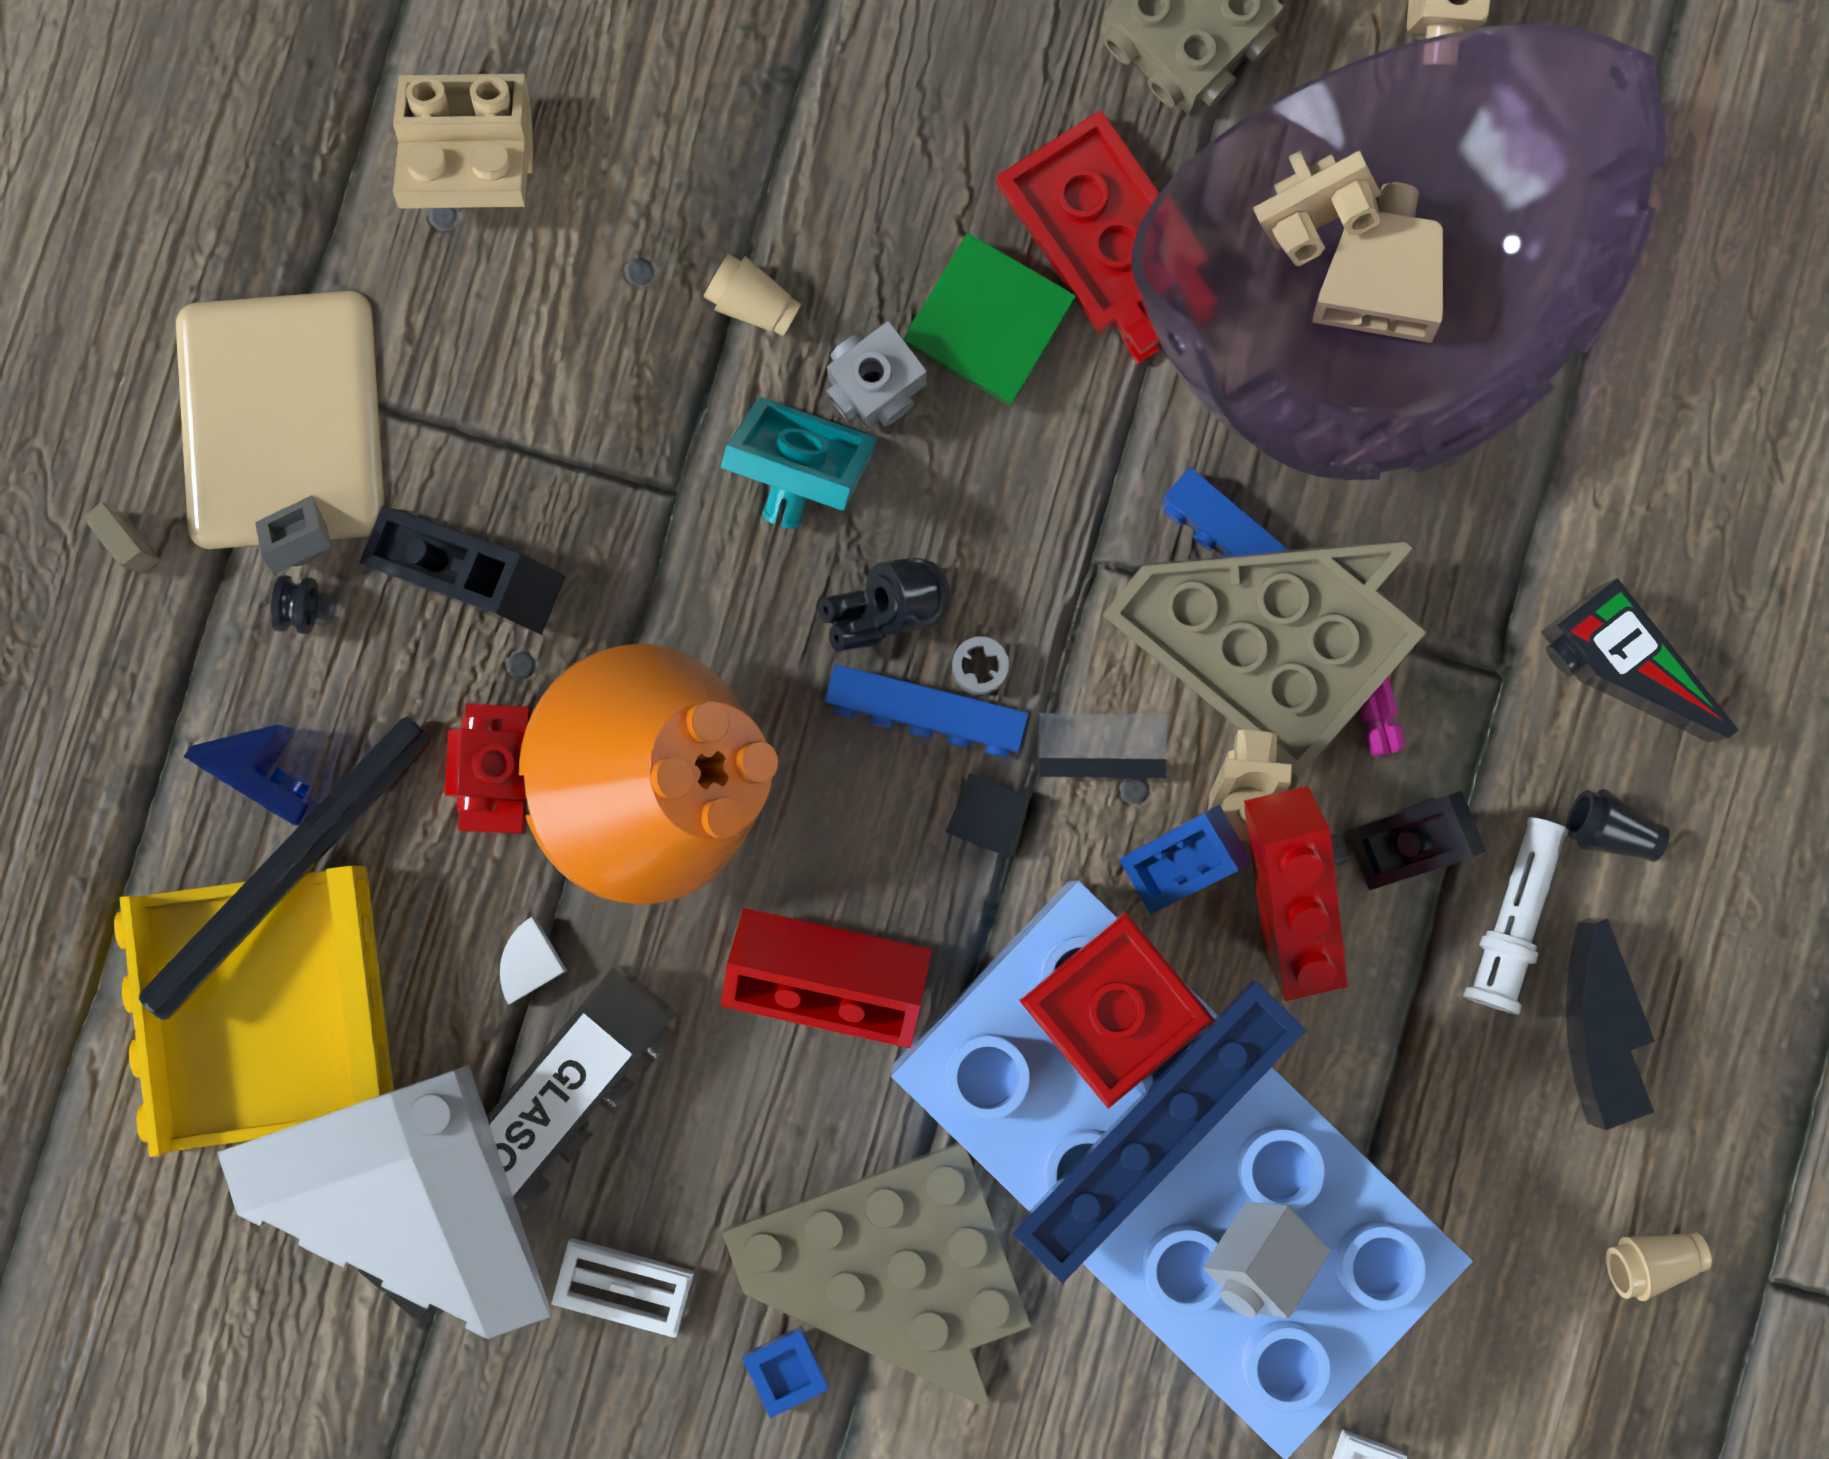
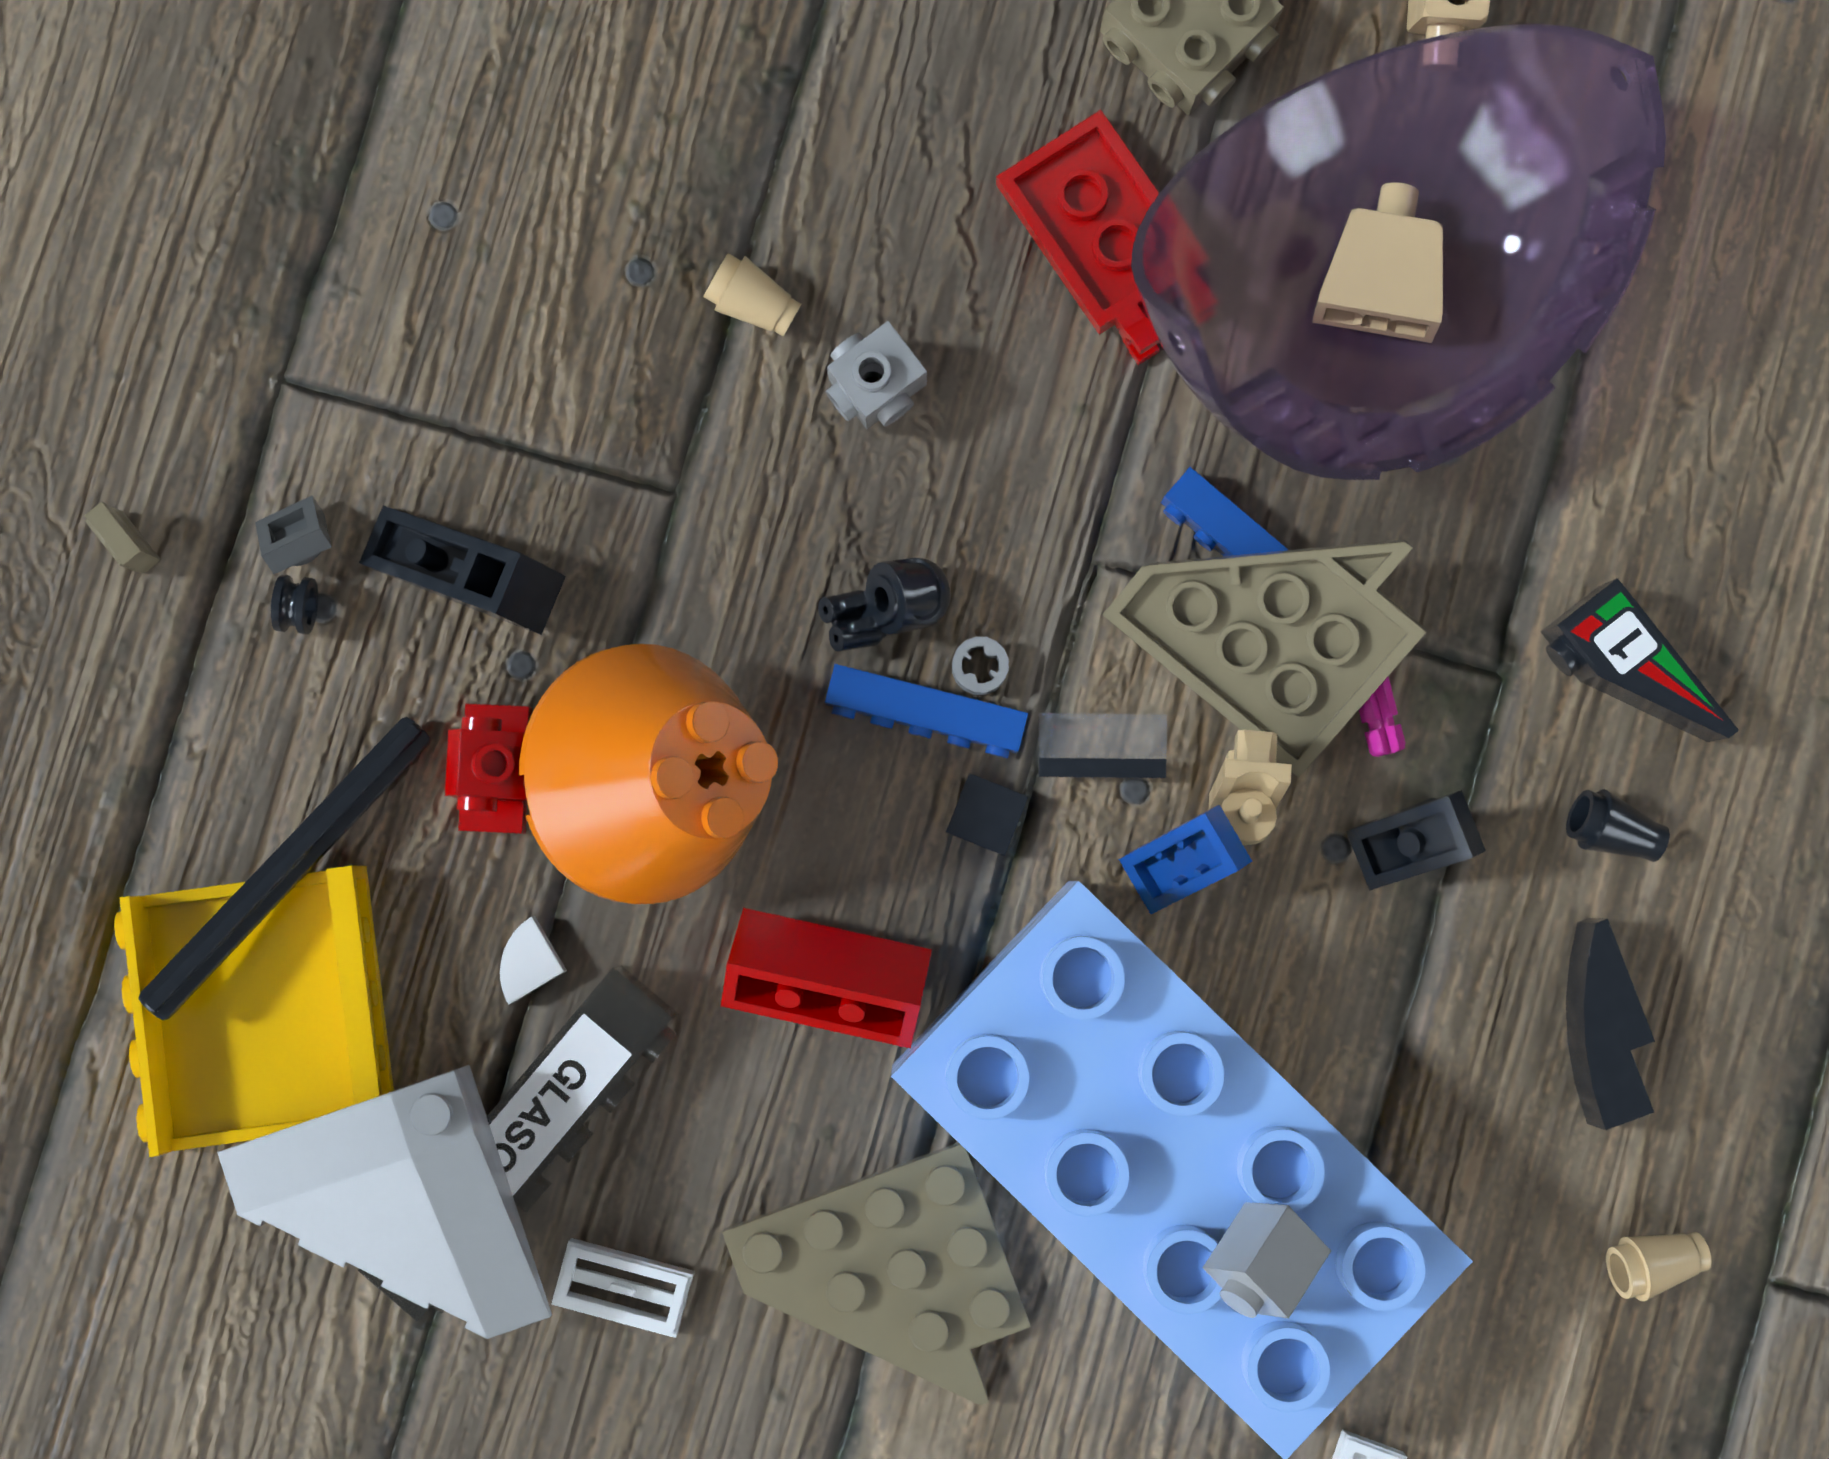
tan piece [176,291,385,549] -> none
clear blue slope [184,725,320,826] -> none
tan brick [393,74,533,208] -> none
teal tile [720,396,877,529] -> none
blue plate [742,1325,830,1418] -> none
green tile [903,232,1076,407] -> none
dark blue plate [1011,980,1307,1284] -> none
red tile [1019,912,1215,1109] -> none
red brick [1244,786,1348,1002] -> none
tan hips [1253,150,1382,266] -> none
white pin [1463,817,1569,1015] -> none

